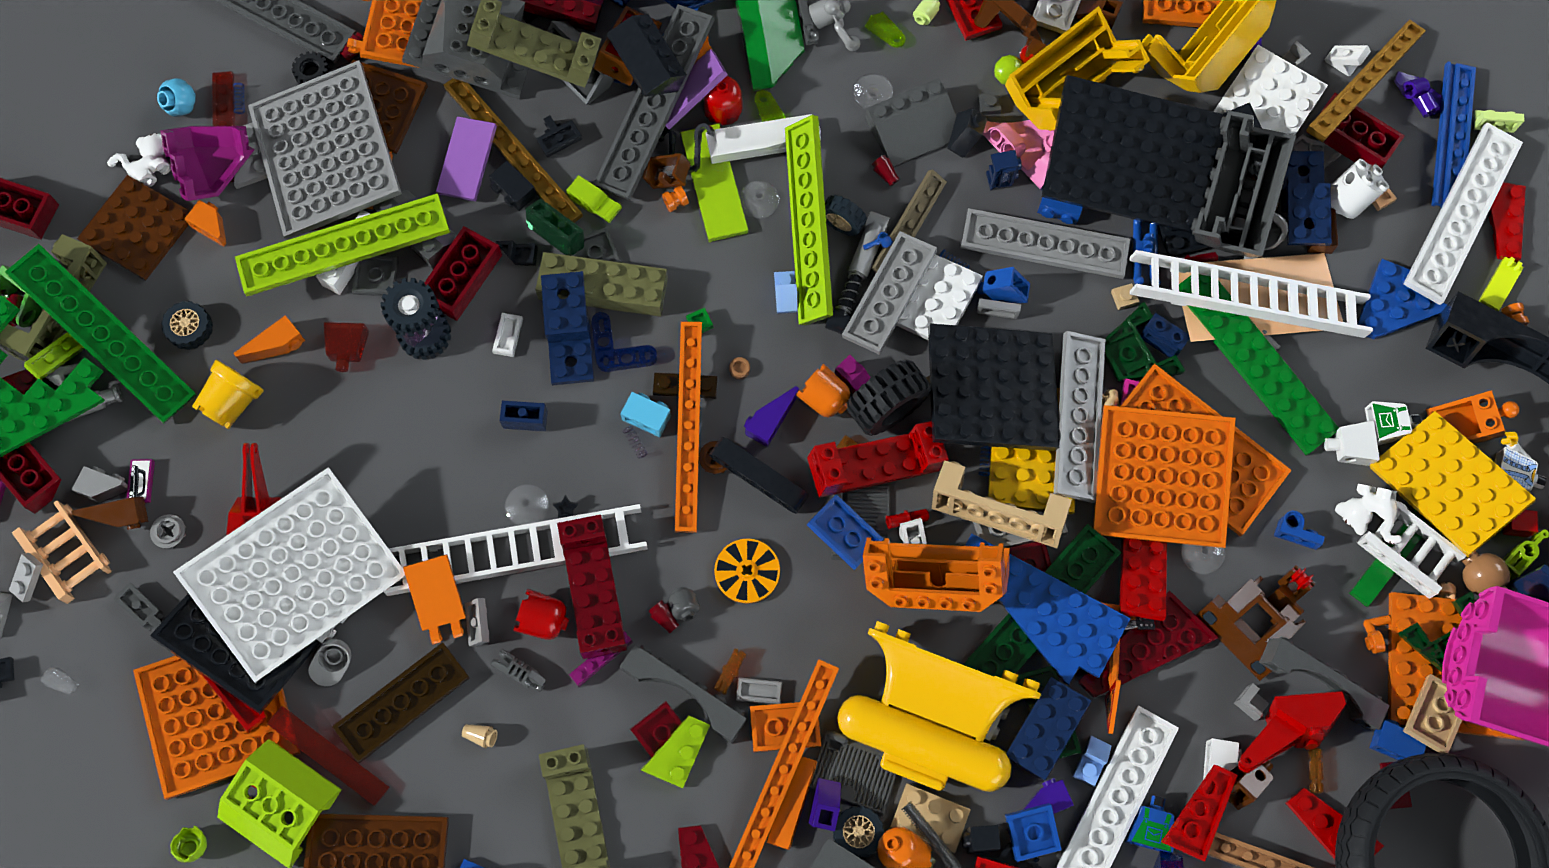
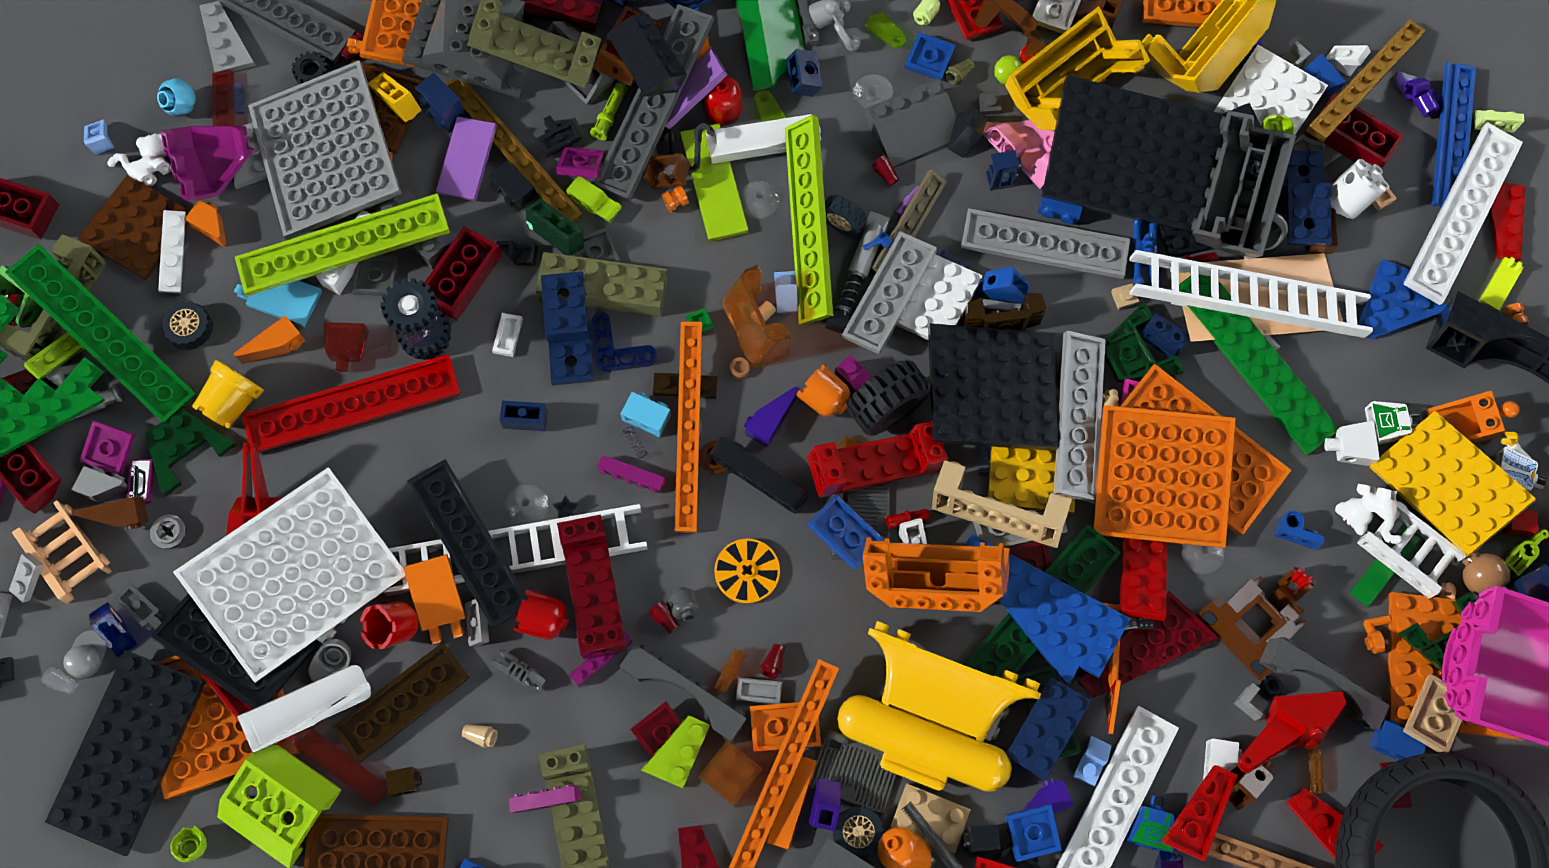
none -> black plate [45,650,206,856]
none -> light grey cap [63,630,108,679]
none -> magenta hinge [80,421,136,476]
none -> light blue slope [84,119,114,155]
none -> clear blue slope [88,602,137,657]
none -> dark green wing [145,408,236,496]
none -> white plate [158,210,186,294]
none -> light grey wing [200,1,256,76]
none -> medium azure tile [234,280,322,328]
none -> white piece [237,665,371,752]
none -> red plate [241,354,461,454]
none -> red cylinder [360,601,418,649]
none -> yellow slope [368,72,422,122]
none -> dark brown brick [385,767,422,797]
none -> black plate [407,459,528,629]
none -> dark blue brick [415,73,467,133]
none -> magenta piece [509,784,581,813]
none -> magenta hinge [556,147,605,179]
none -> lime pin [590,83,628,141]
none -> magenta piece [597,455,665,493]
none -> clear orange brick [698,741,763,808]
none -> clear orange windscreen [722,265,791,368]
none -> tan hinge [753,301,776,324]
none -> dark red cone [760,644,785,679]
none -> dark blue brick [787,49,823,97]
none -> medium lavender piece [895,185,919,217]
none -> blue plate [904,32,956,81]
none -> olive cone [945,59,975,85]
none -> dark brown plate [963,293,1047,331]
none -> black plate [1260,675,1283,697]
none -> lime hair [1261,114,1294,134]
none -> blue torso [1303,54,1346,100]

